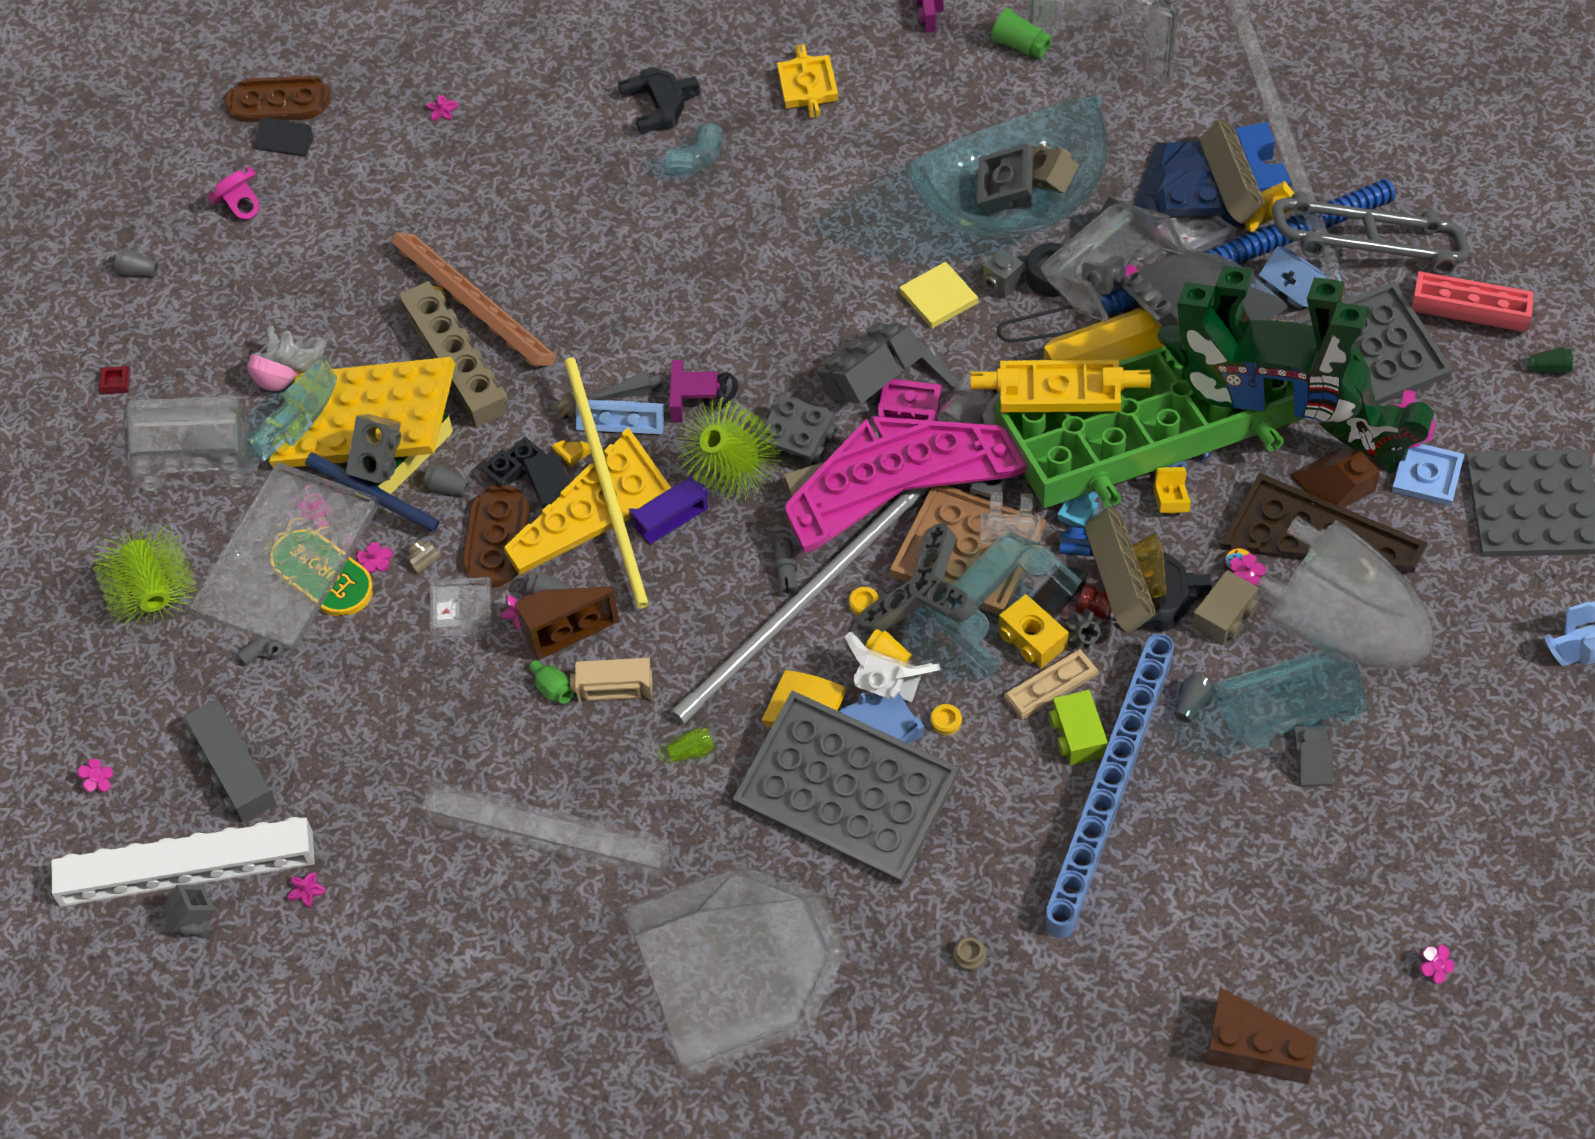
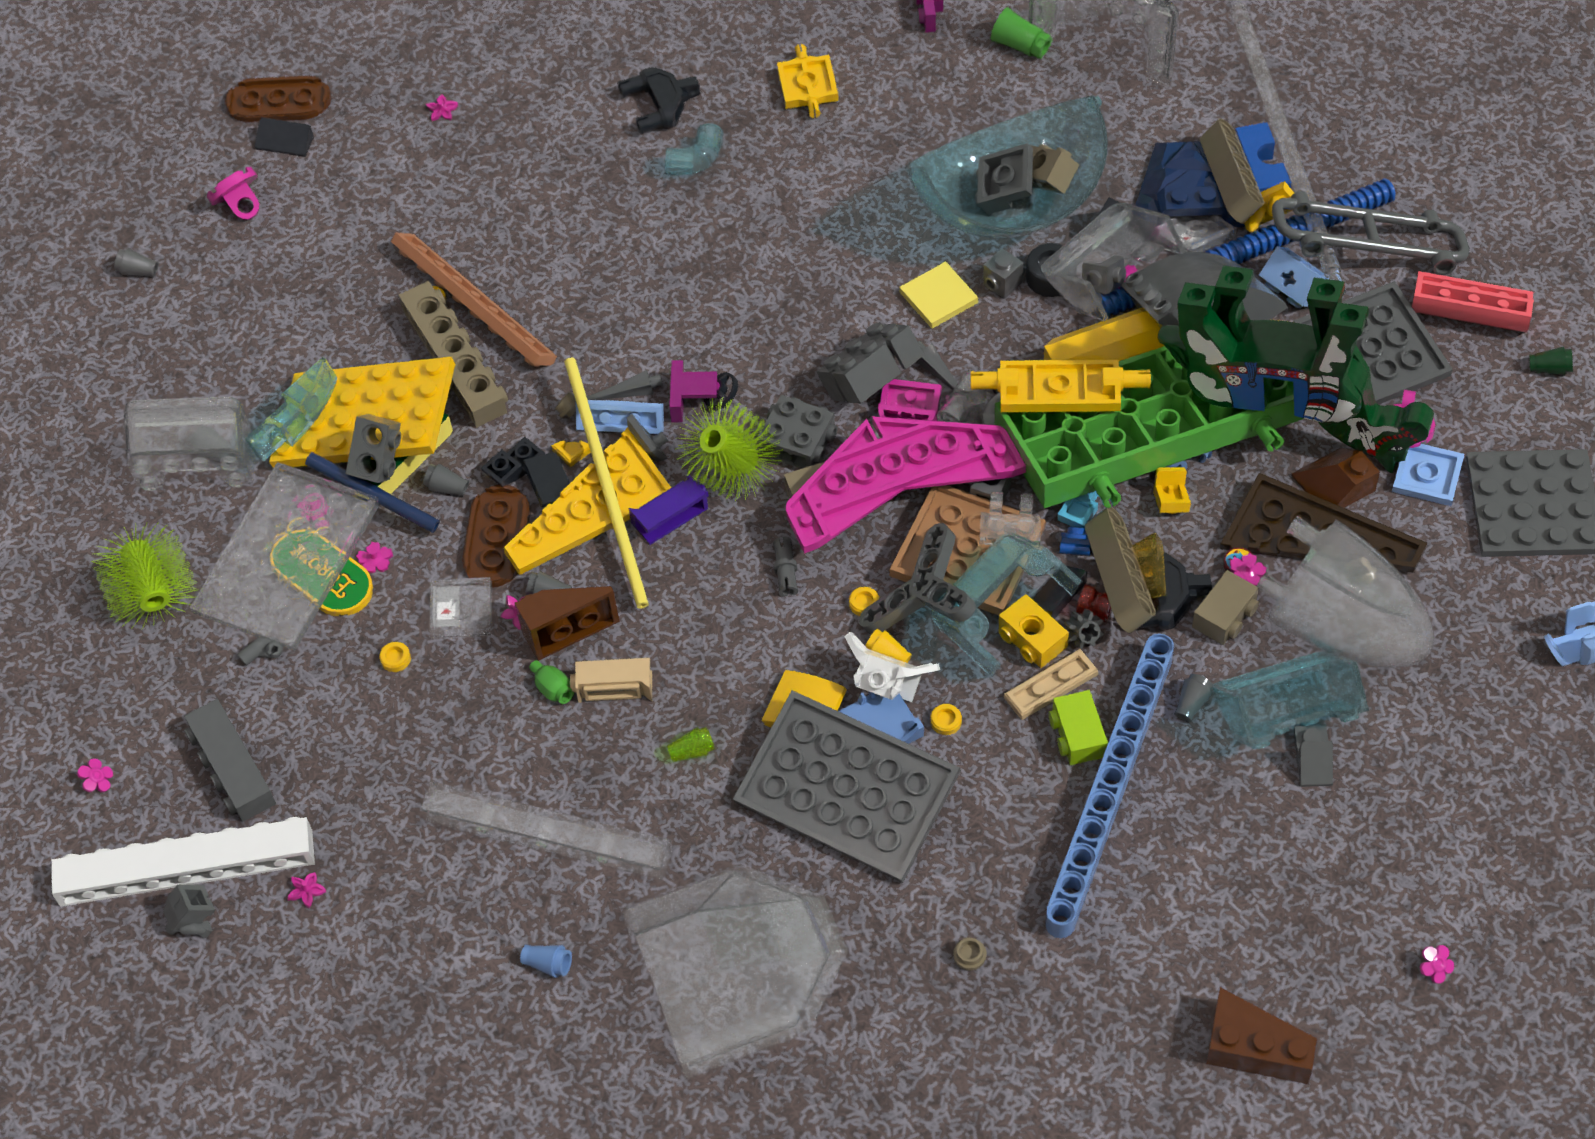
dark red tile [99,366,131,395] -> none
hair [247,325,326,392] -> none
dark tan plate [405,539,441,575] -> none
light grey piece [670,487,929,725] -> none
black piece [997,303,1102,343] -> none
none -> yellow tile [379,642,411,672]
none -> medium blue cone [520,945,572,978]
none -> dark grey piece [627,414,668,461]

